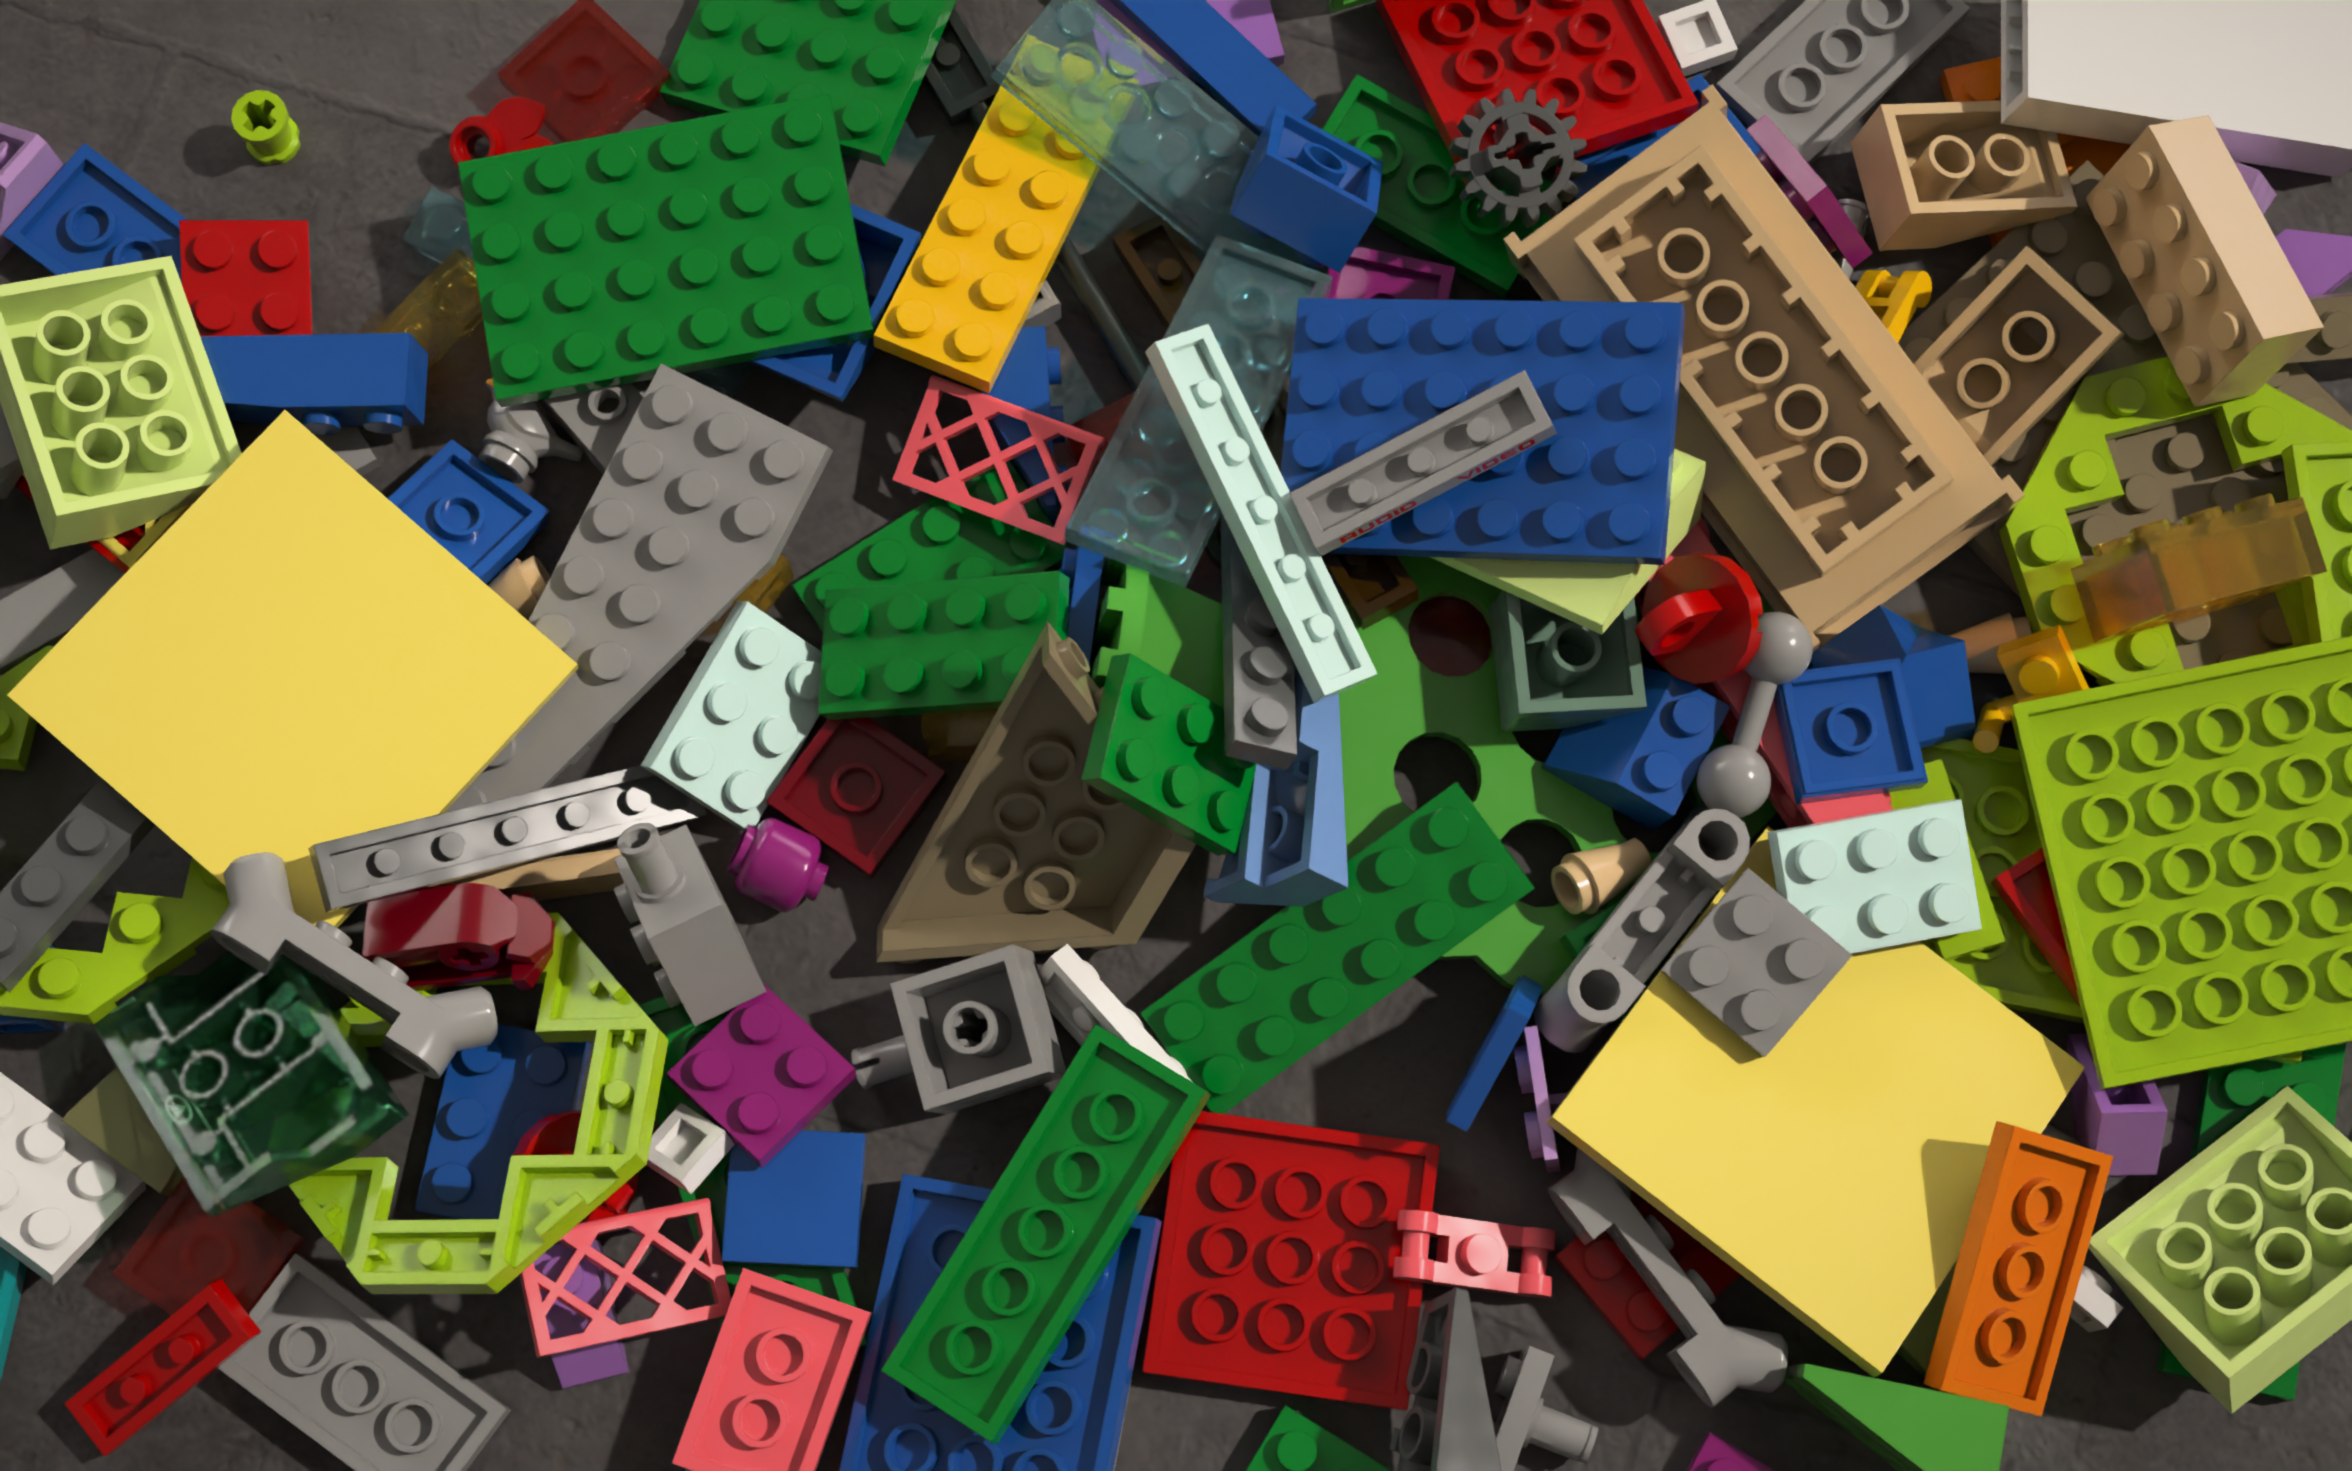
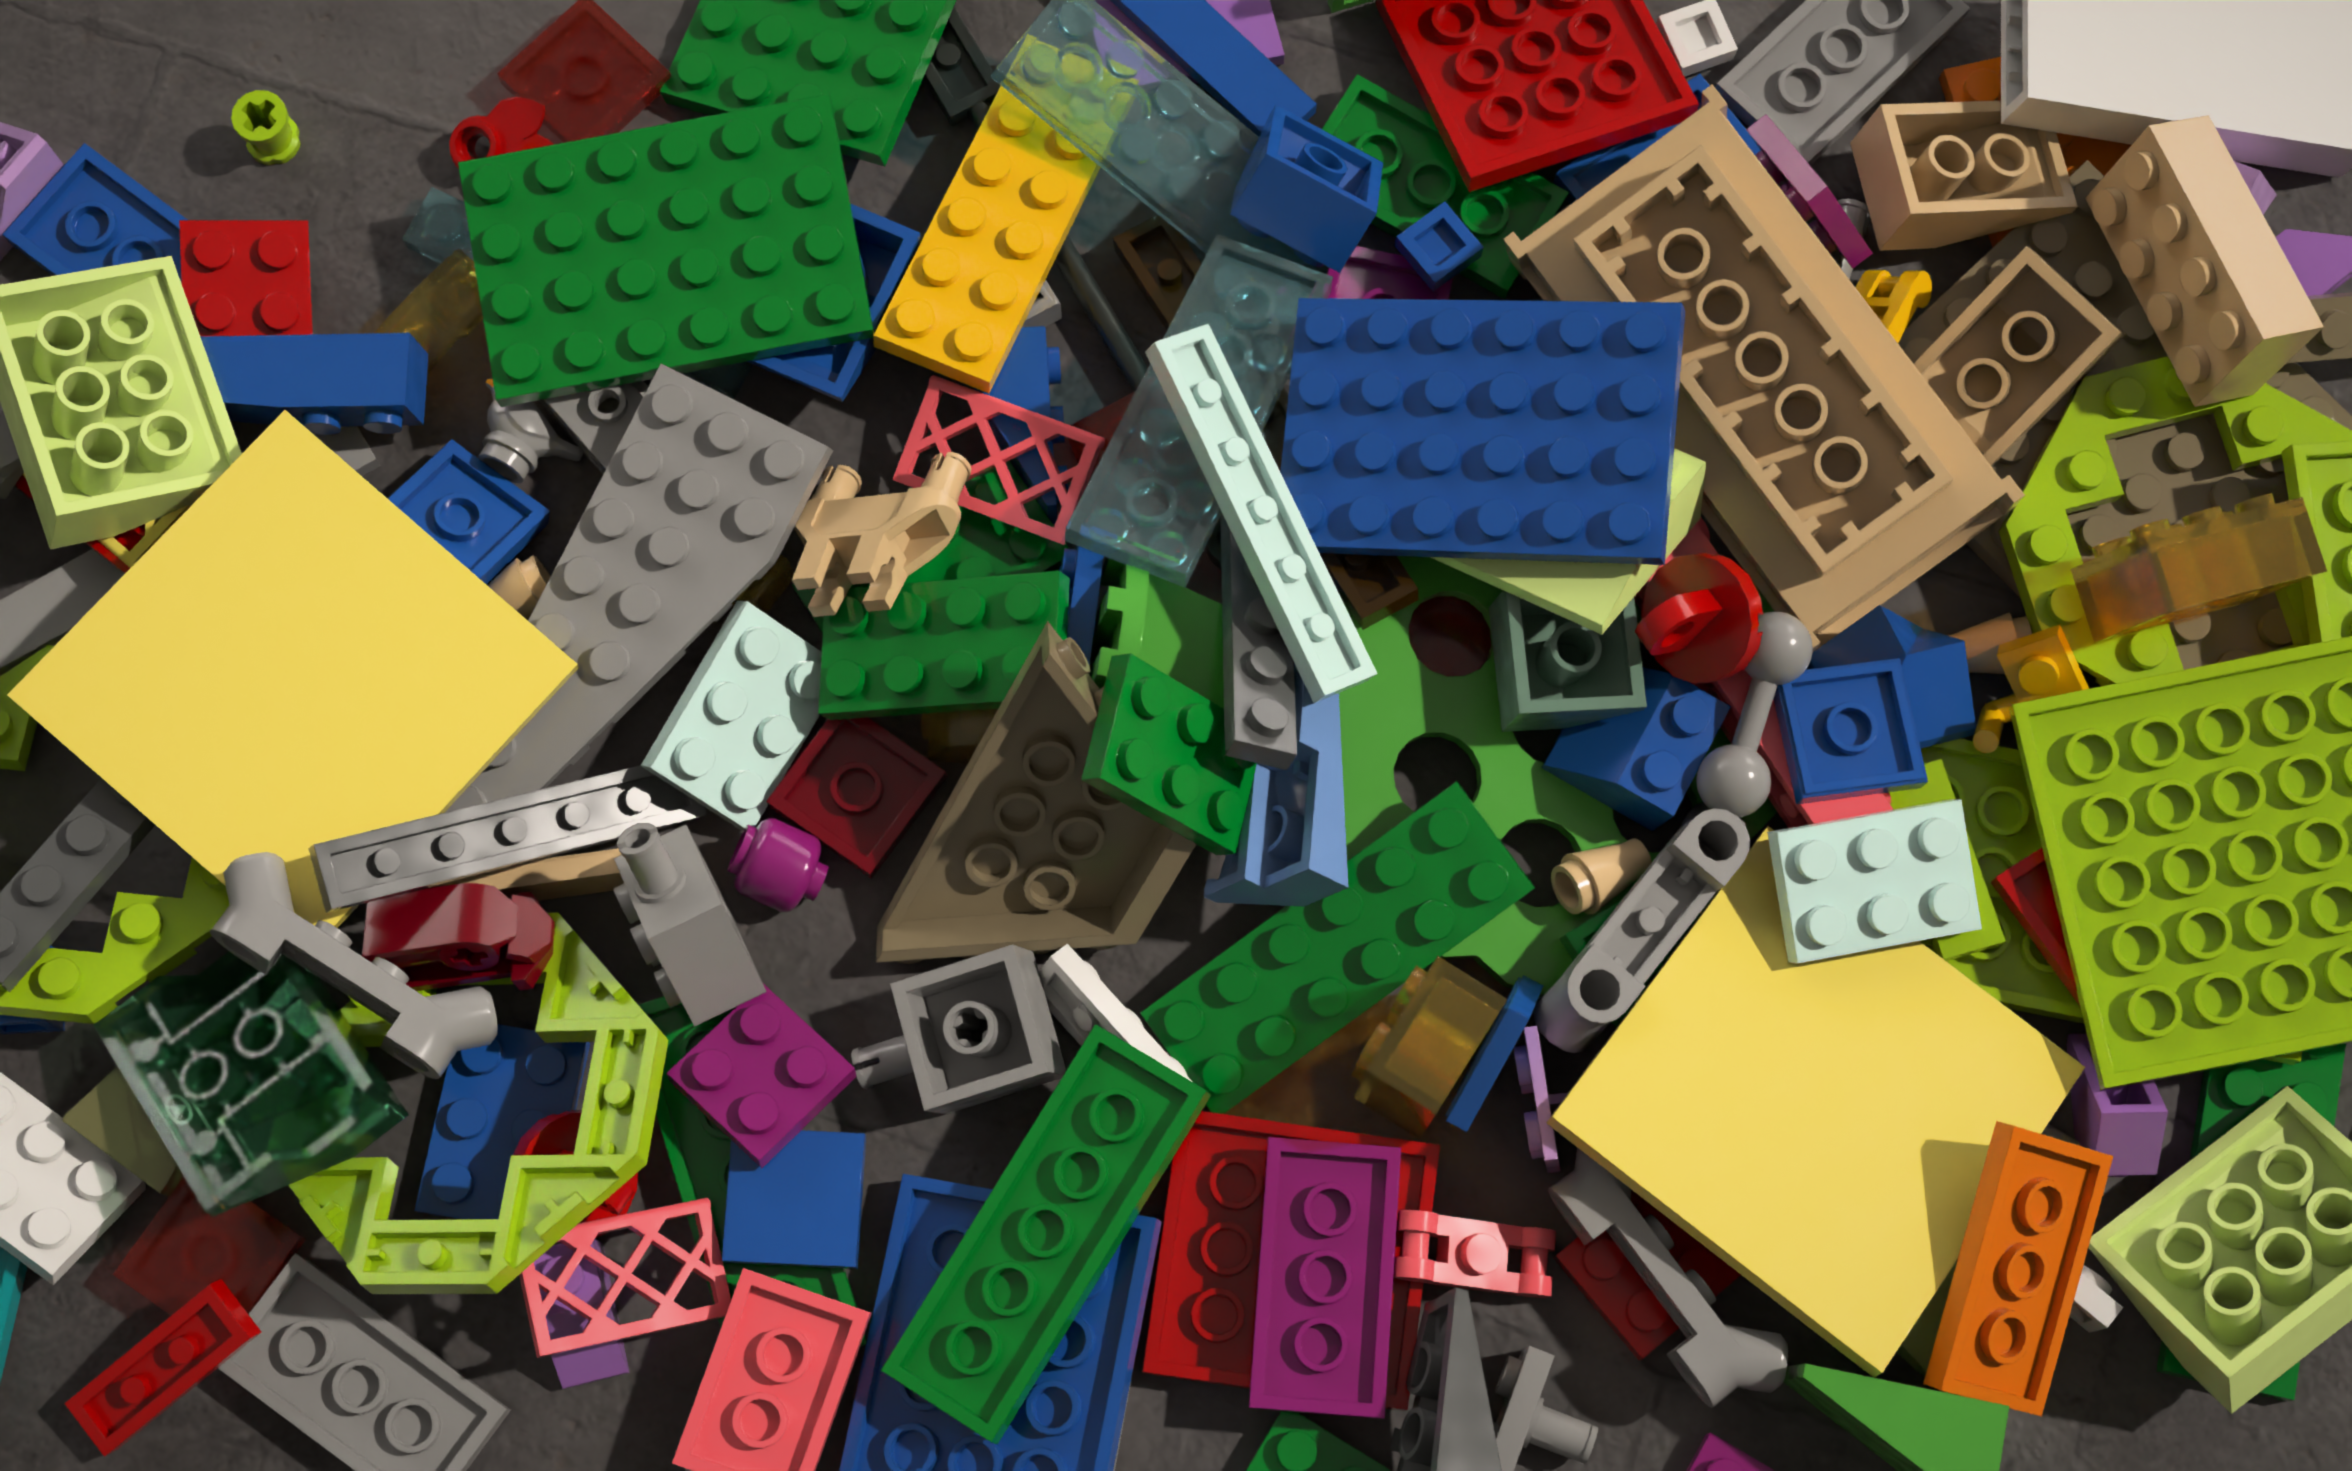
white plate [647,1103,735,1194] -> none
light grey plate [1289,370,1557,556] -> none
dark grey gear [1448,88,1587,228] -> none
light grey plate [1660,868,1853,1058] -> none
none -> tan connector [792,452,971,617]
none -> magenta plate [1248,1137,1401,1419]
none -> clear yellow brick [1351,956,1507,1139]
none -> blue plate [1394,201,1484,292]

